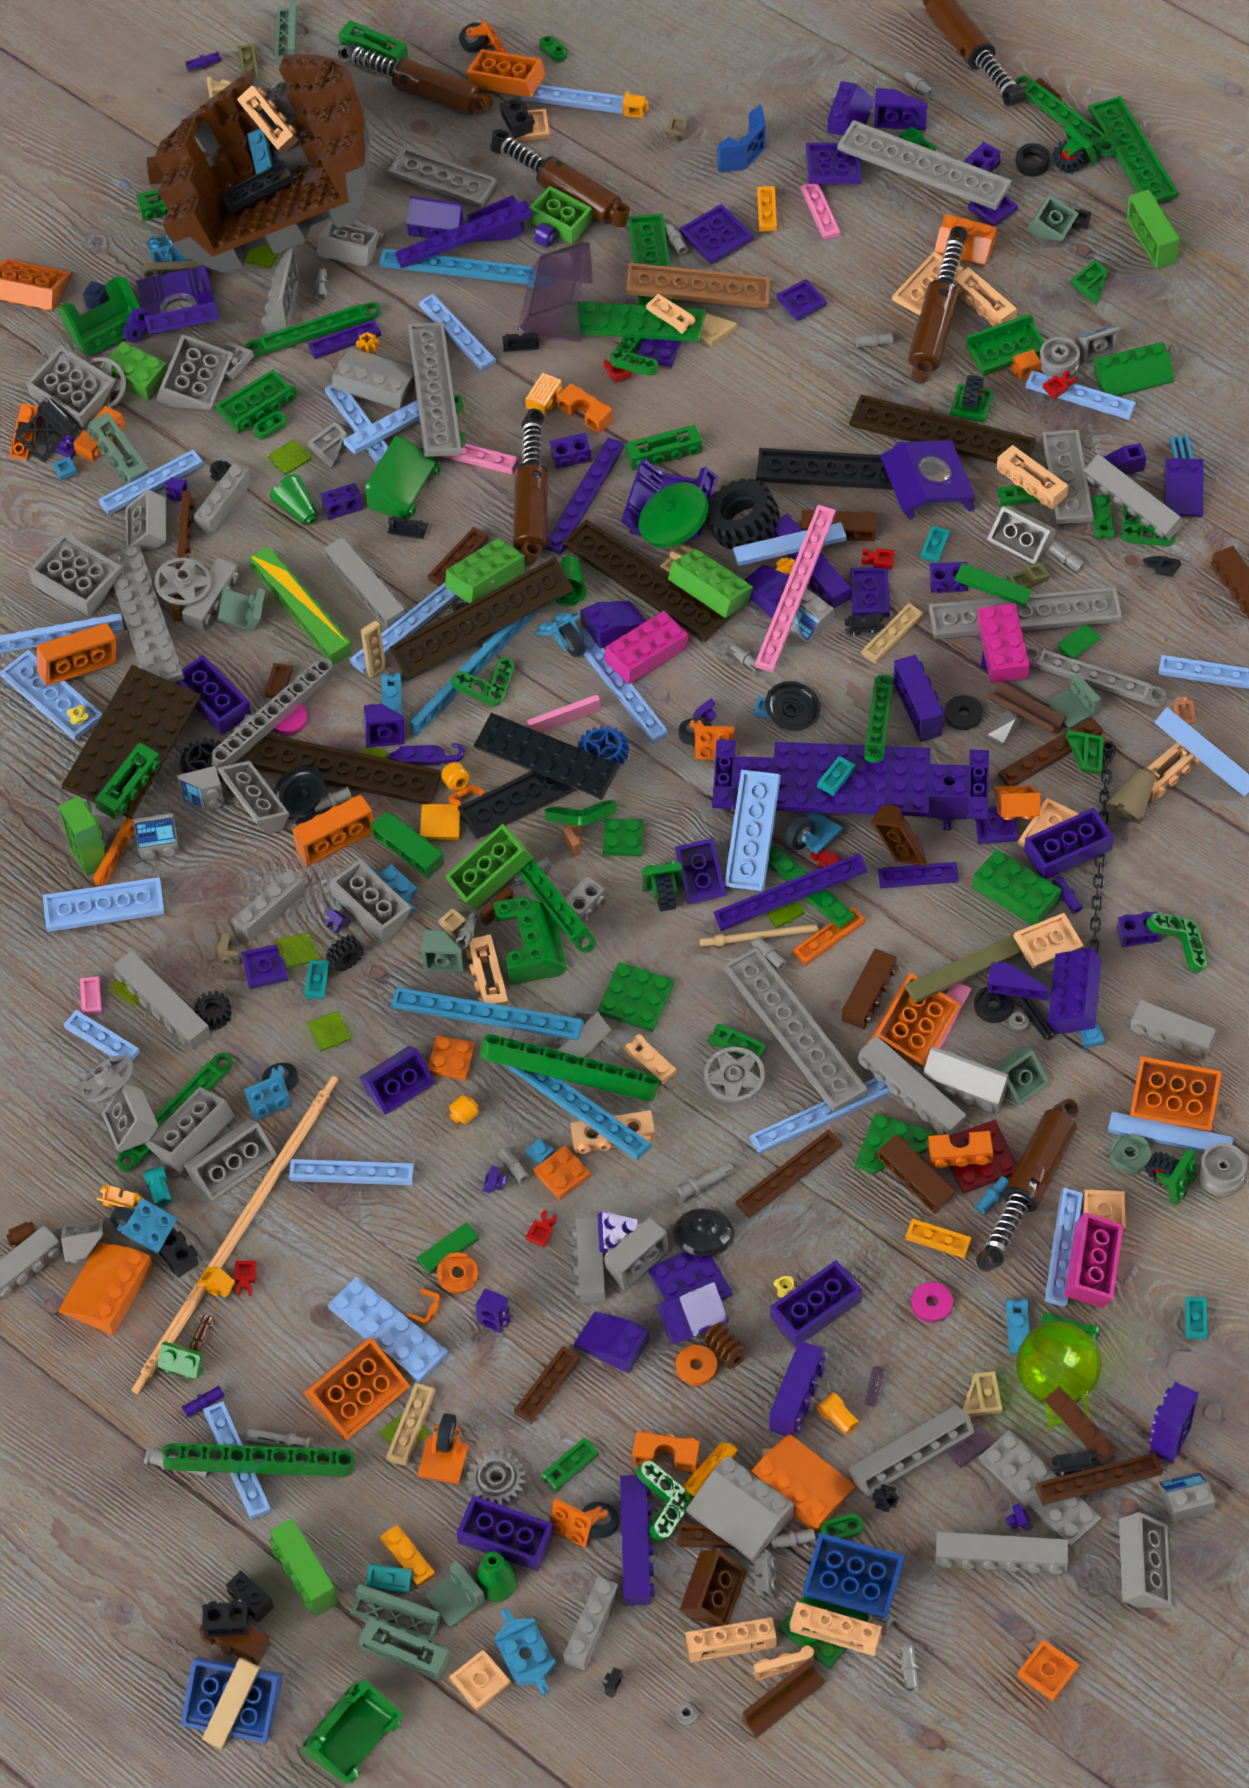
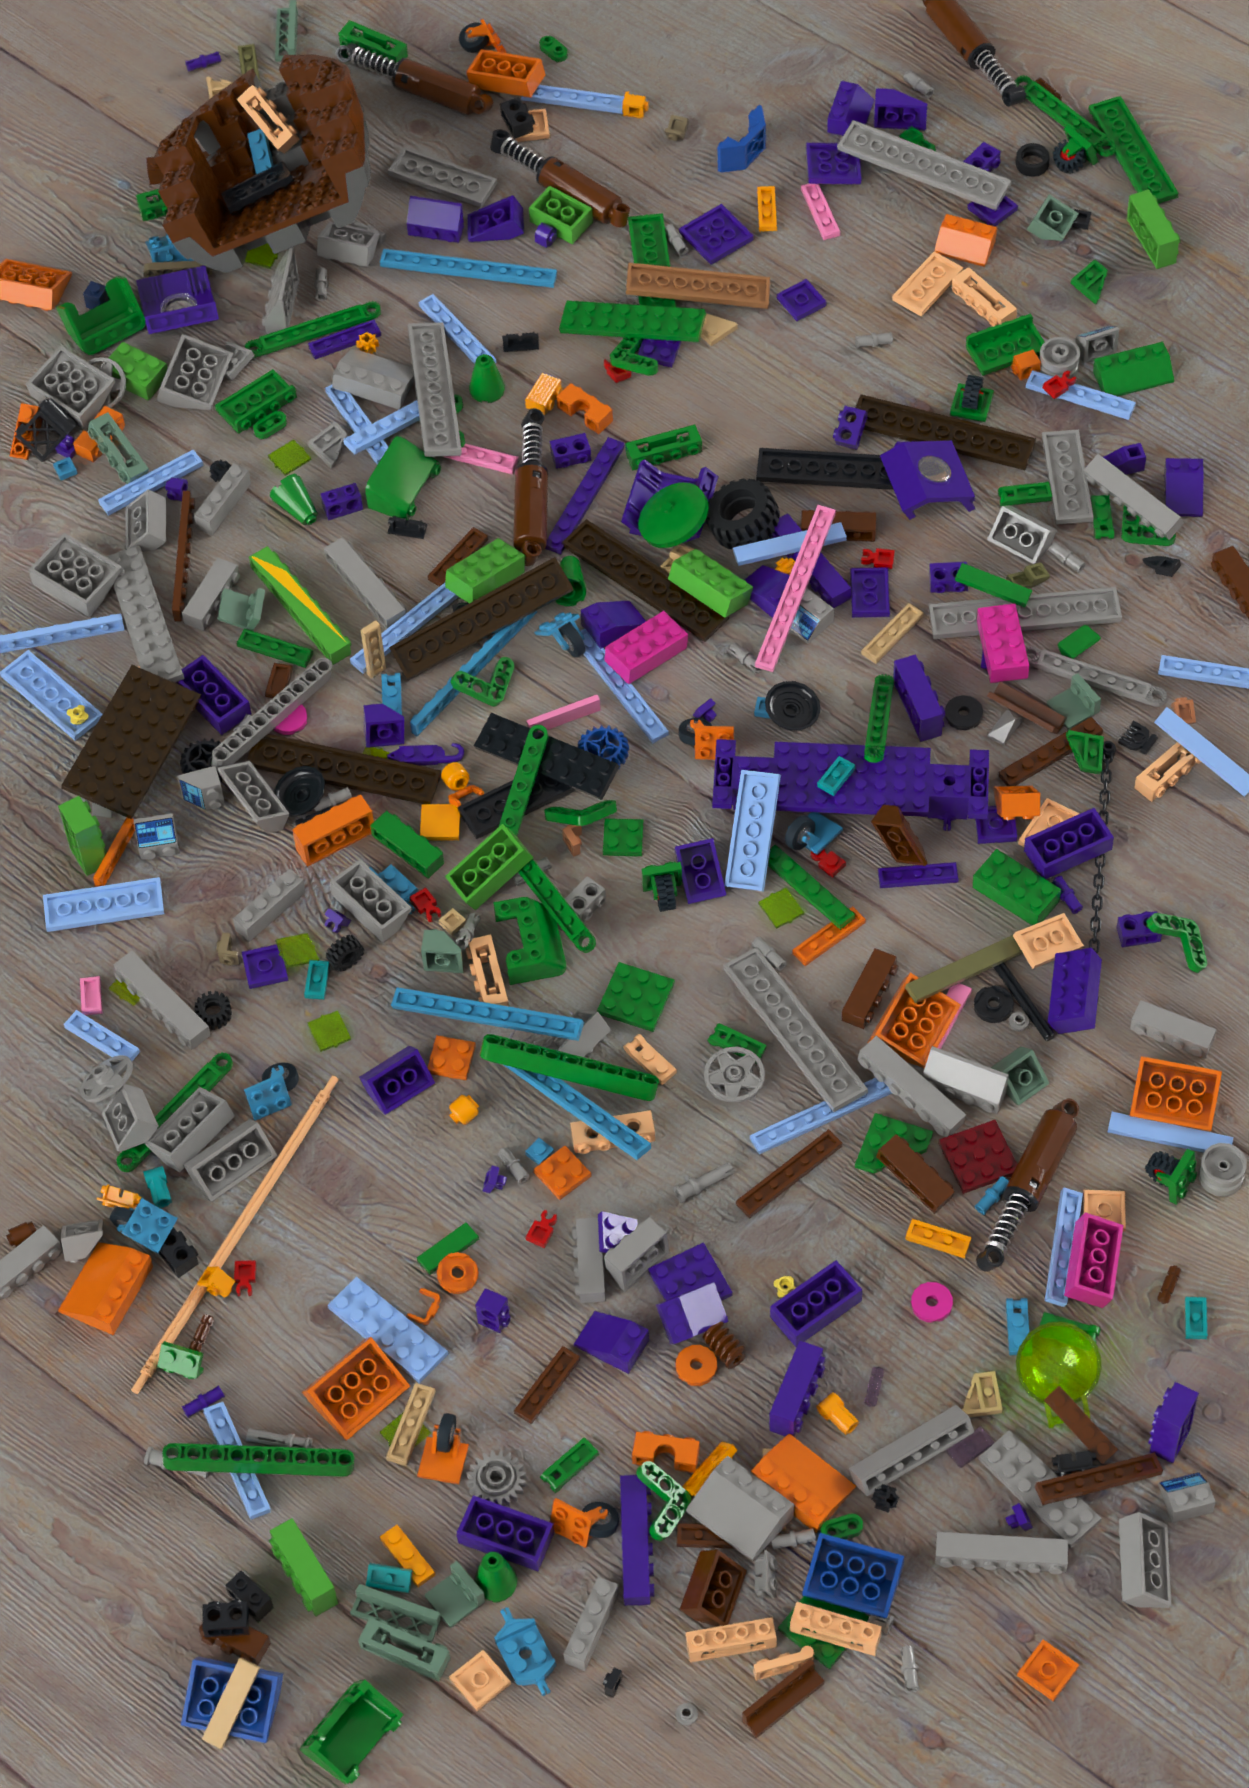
orange brick [37,623,116,686] -> none
green brick [95,742,160,820] -> none
dark purple plate [123,308,149,343] -> none
light grey wheel [155,558,211,605] -> none
light blue plate [289,1159,414,1185] -> none
dark purple plate [394,200,533,269] -> none
reddish brown tile [480,887,514,925] -> none
clear purple windscreen [517,242,593,342] -> none
light nougat plate [646,294,696,334] -> none
black hat [673,1208,734,1257] -> none
tan bar [699,924,818,947] -> none
dark purple plate [713,853,868,931] -> none
black hinge [844,612,885,636] -> none
reddish brown piece [908,226,968,383] -> none
teal plate [920,525,950,563] -> none
orange arch [928,1131,993,1168] -> none
dark purple slope [987,962,1049,1000] -> none
light nougat brick [997,445,1068,509] -> none
dark azure plate [1079,1024,1104,1048] -> none
dark tan cone [1107,767,1156,824] -> none
sand green plate [1110,1134,1151,1175] -> none
dark azure tile [1170,435,1194,459] -> none
none -> green tile [237,629,313,668]
none -> red plate [409,887,441,922]
none -> green cone [469,354,505,403]
none -> green plate [499,725,548,836]
none -> dark purple brick [833,406,868,450]
none -> black piece [1118,721,1158,754]
none -> reddish brown axle [1157,1265,1181,1304]

